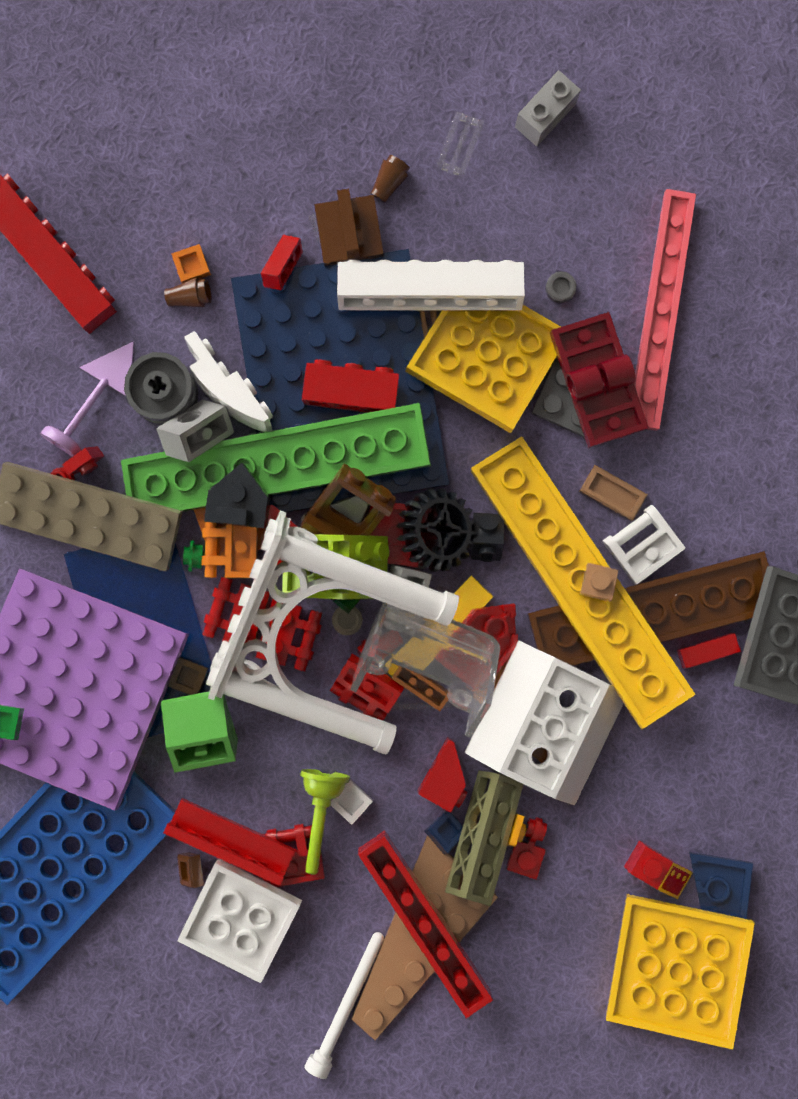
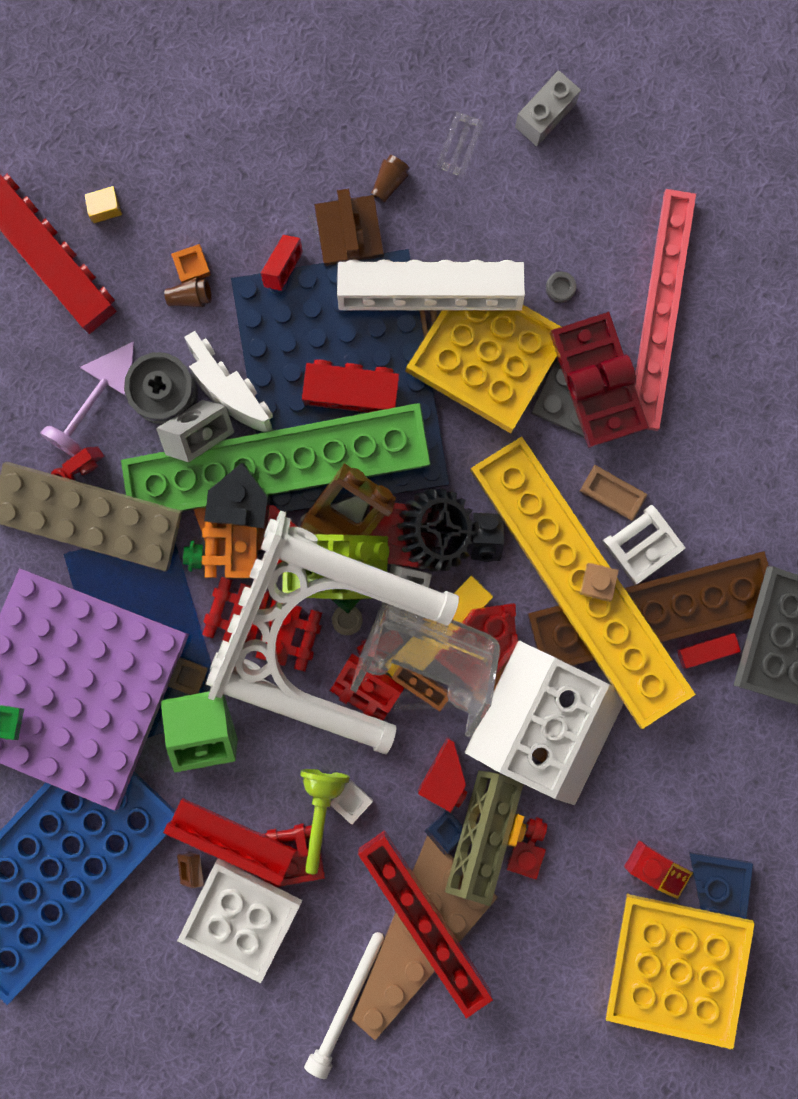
none -> slope [85,186,122,223]

